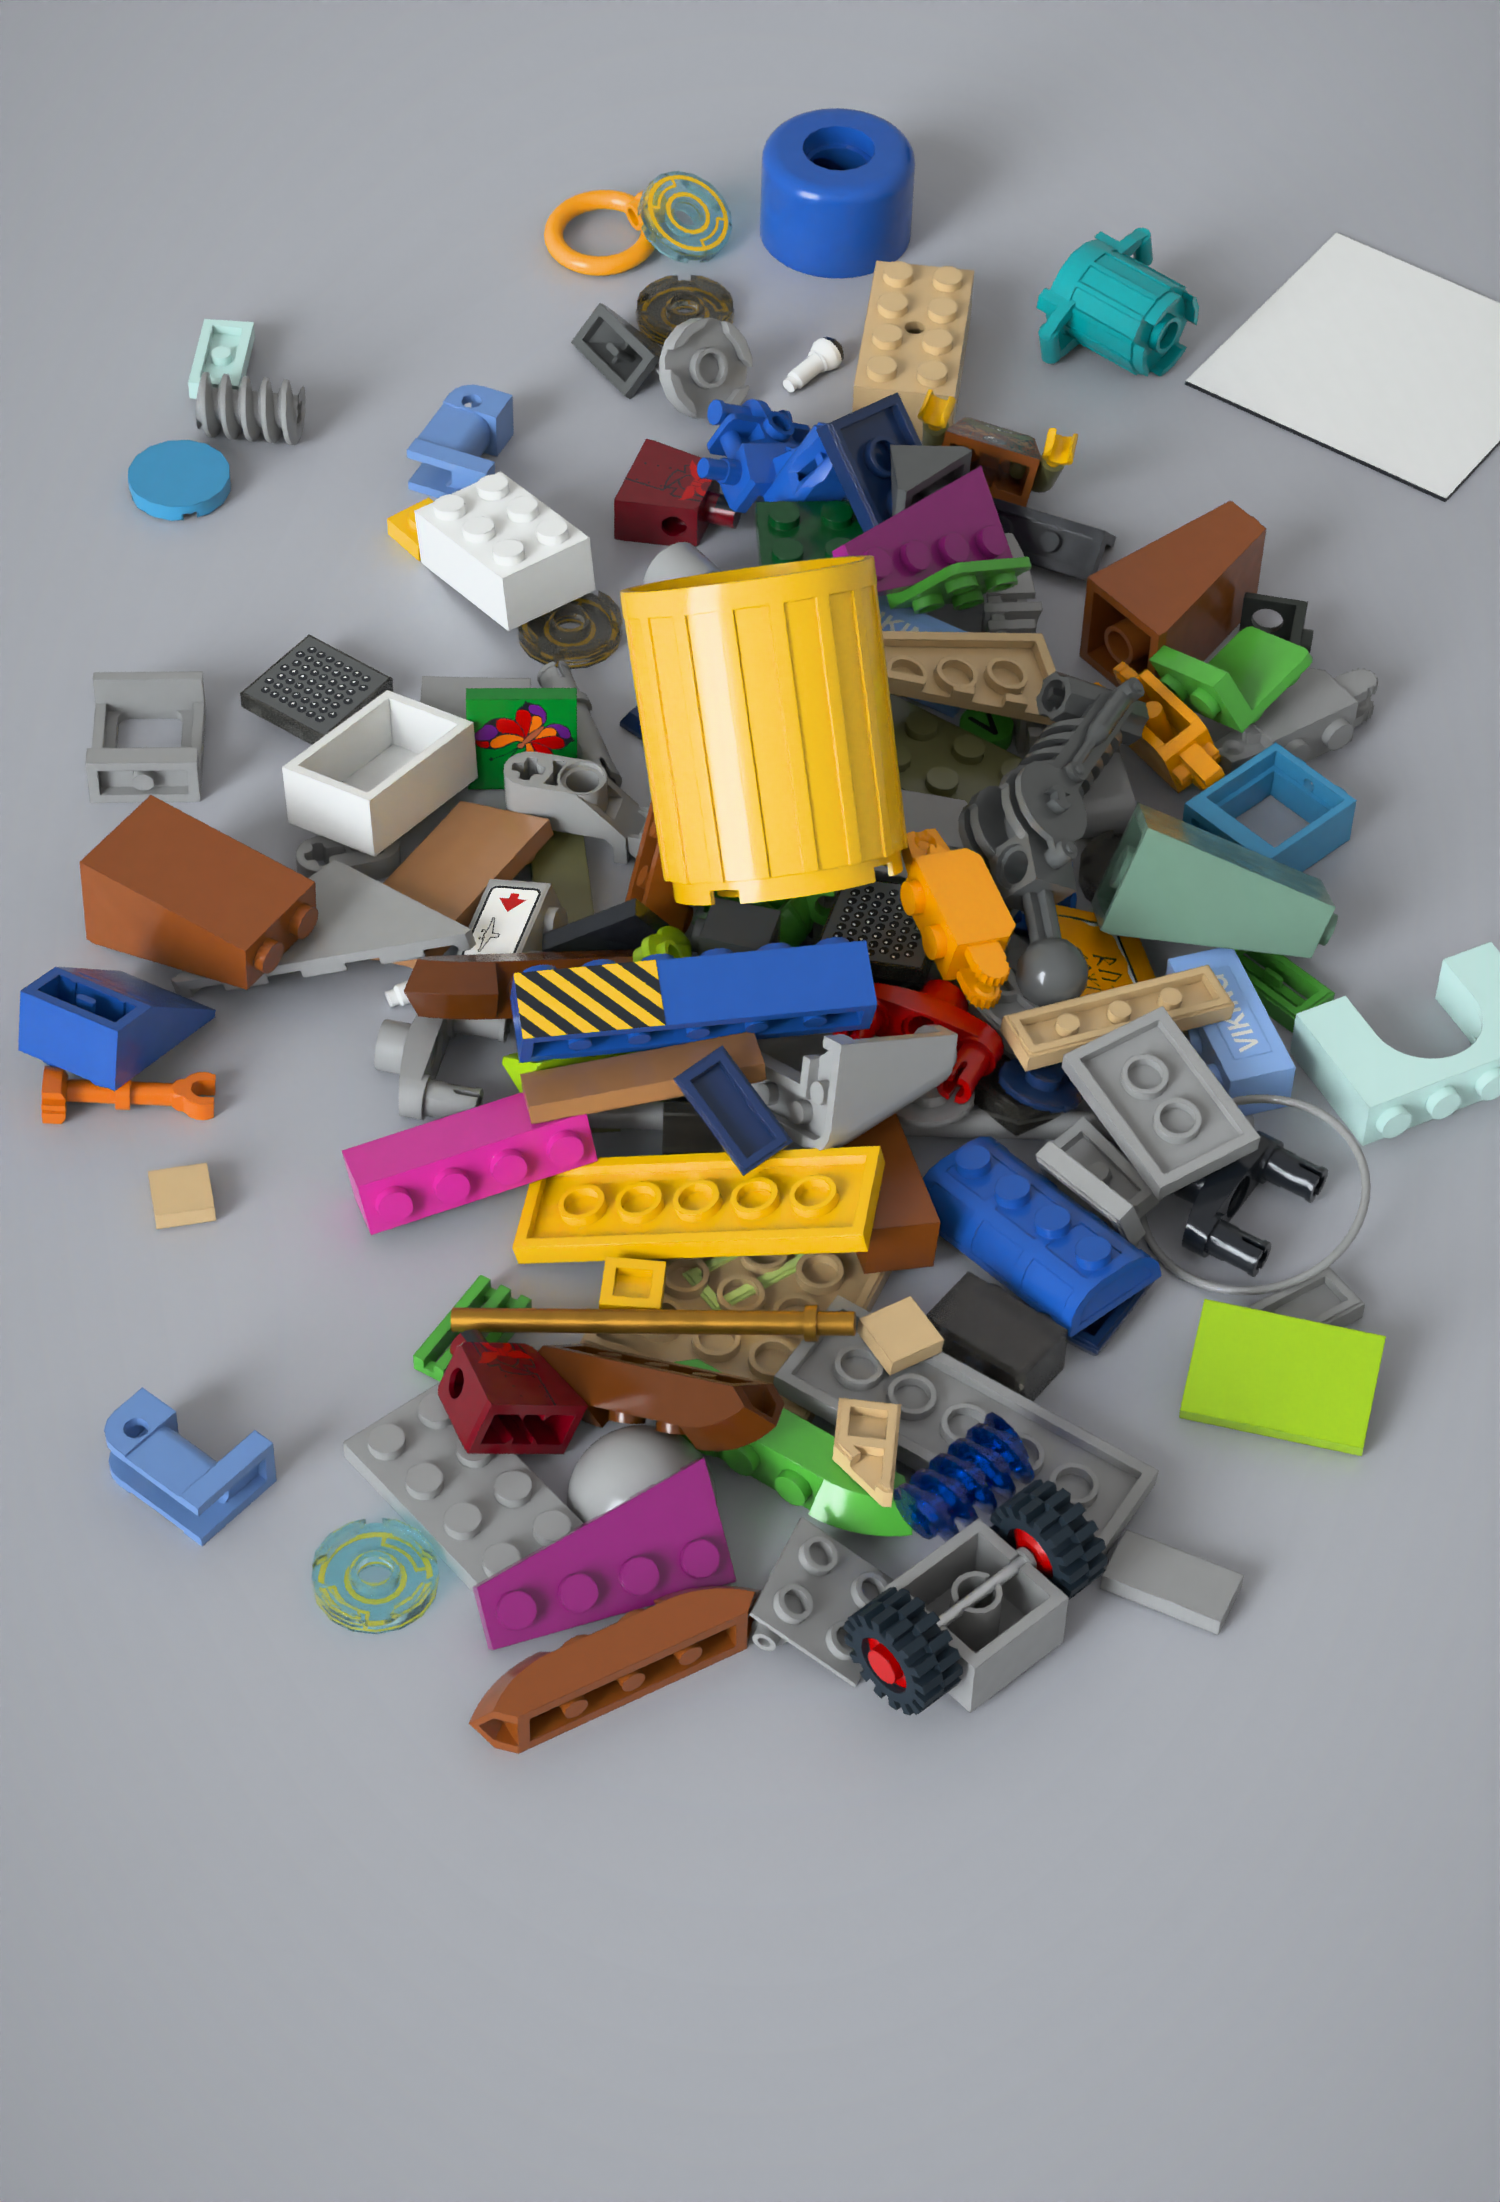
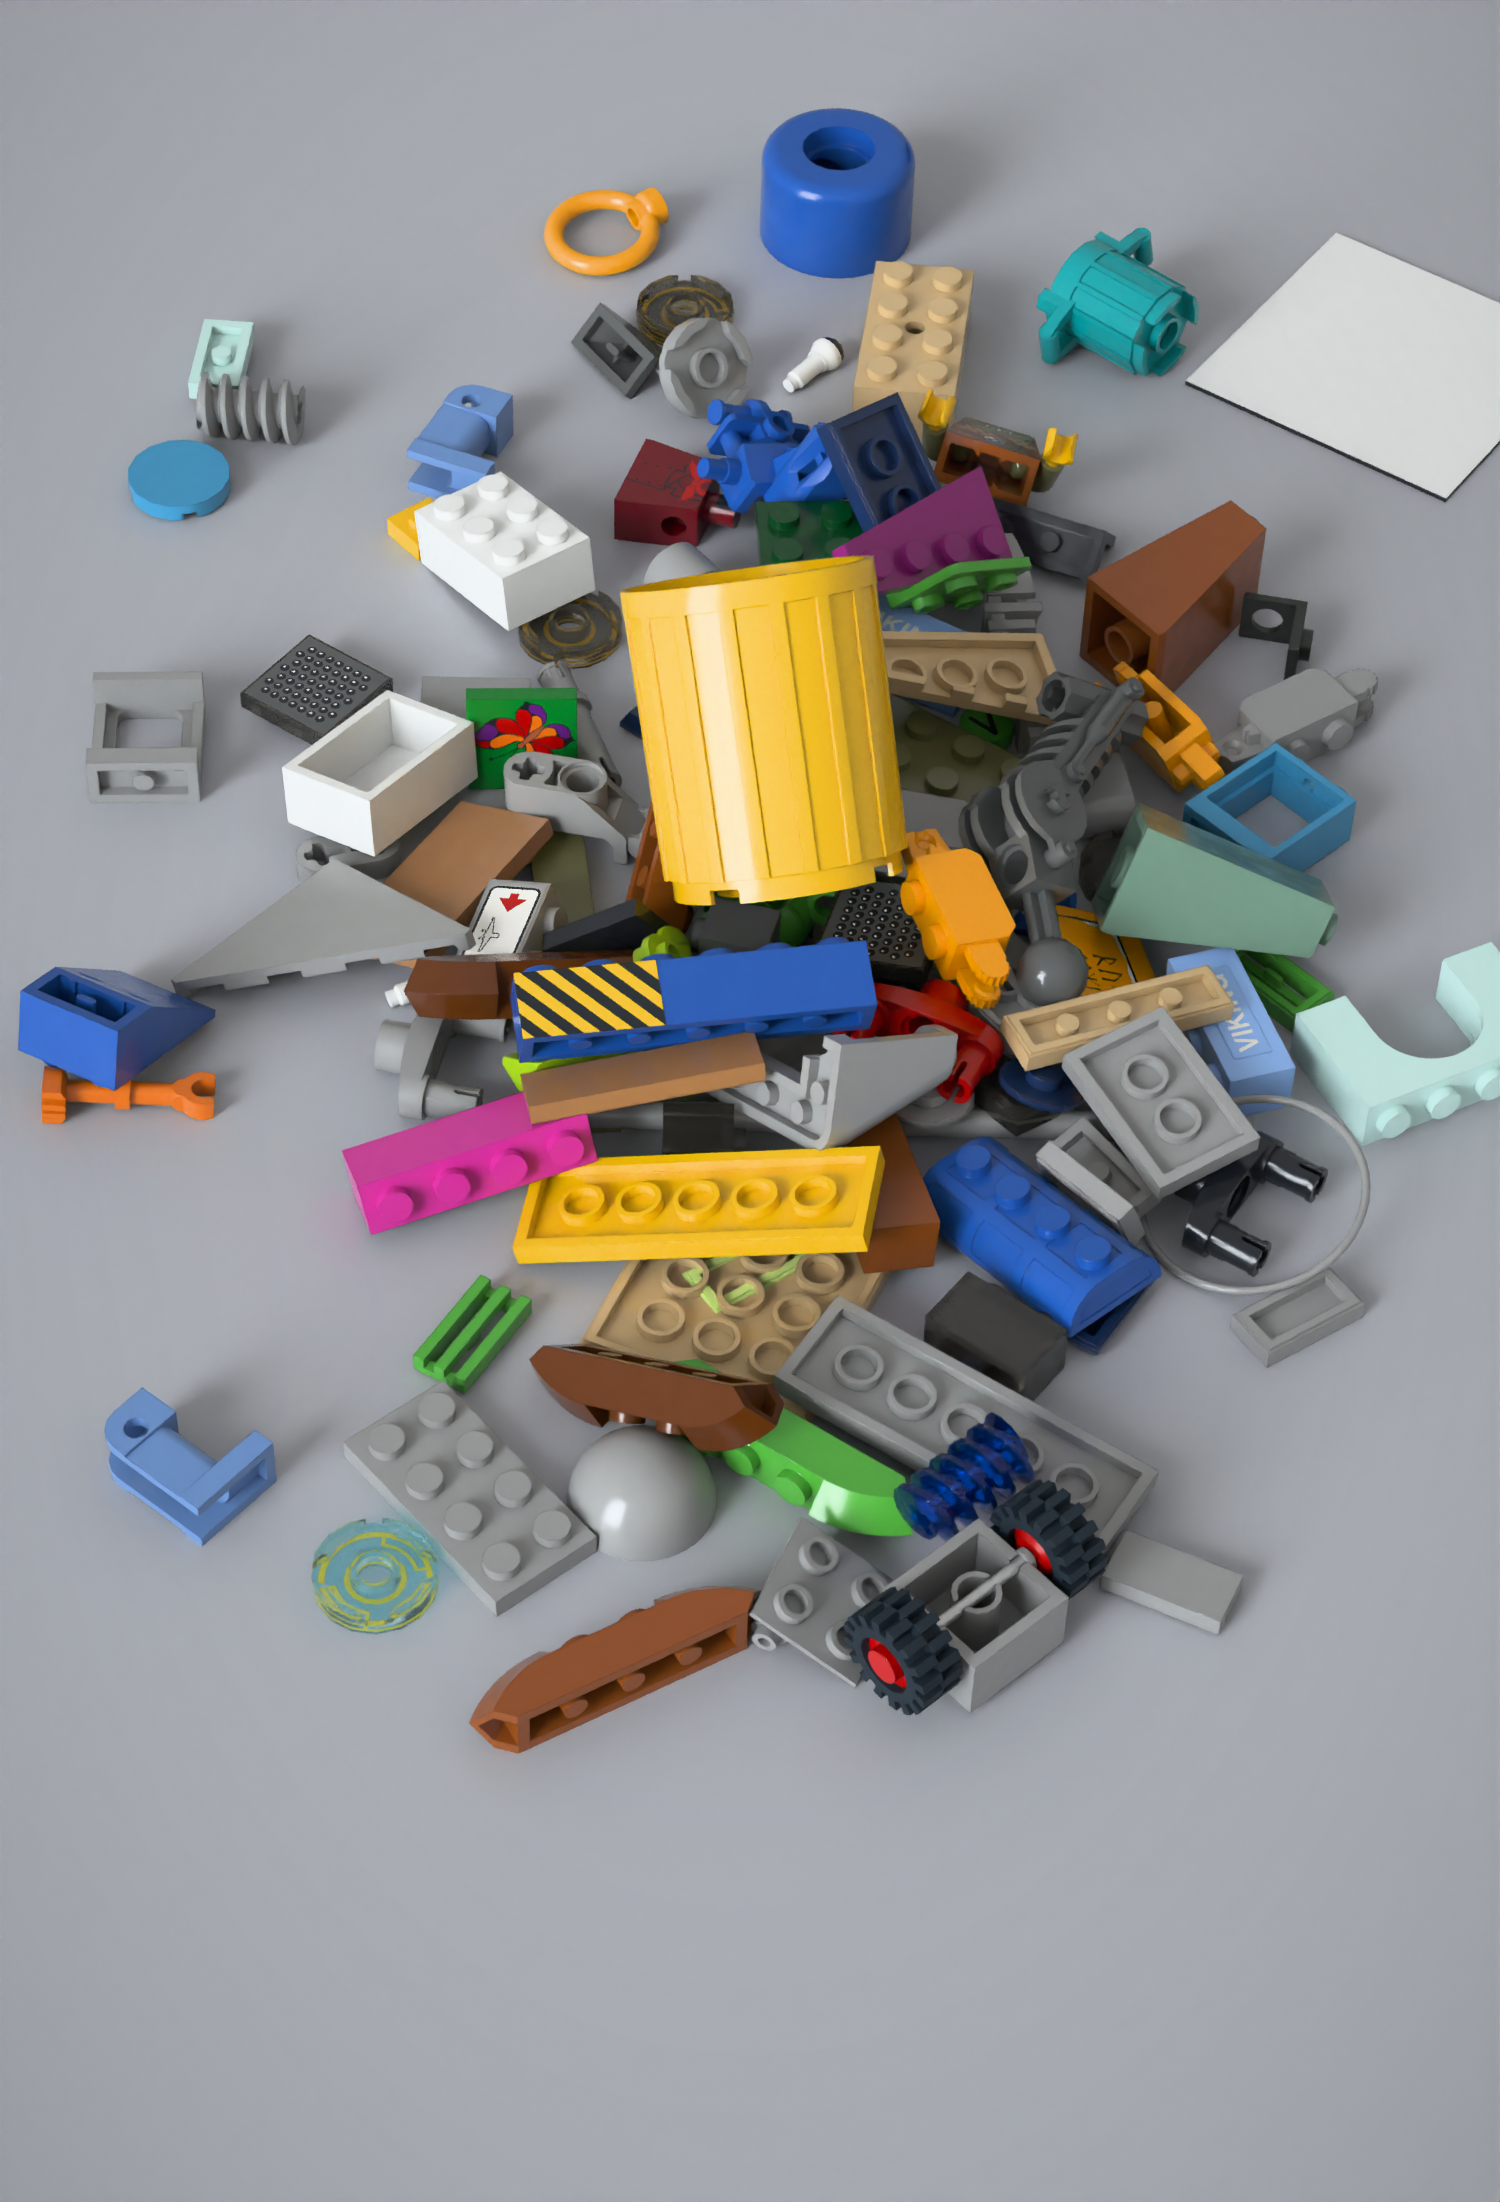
dark orange slope [79,795,318,990] -> none
tan tile [148,1163,216,1229] -> none
dark red torso [438,1329,588,1454] -> none
pearl gold bar [450,1305,856,1342] -> none
magenta wing [472,1458,737,1650] -> none
yellow plate [599,1257,666,1309] -> none
clear light blue tile [637,171,732,263] -> none
dark blue tile [673,1045,793,1176] -> none
tan tile [832,1398,901,1508] -> none
tan tile [857,1296,944,1376] -> none
dark grey slope [890,445,972,516] -> none
bright green bracket [1149,626,1313,733] -> none
lime tile [1179,1299,1386,1456] -> none

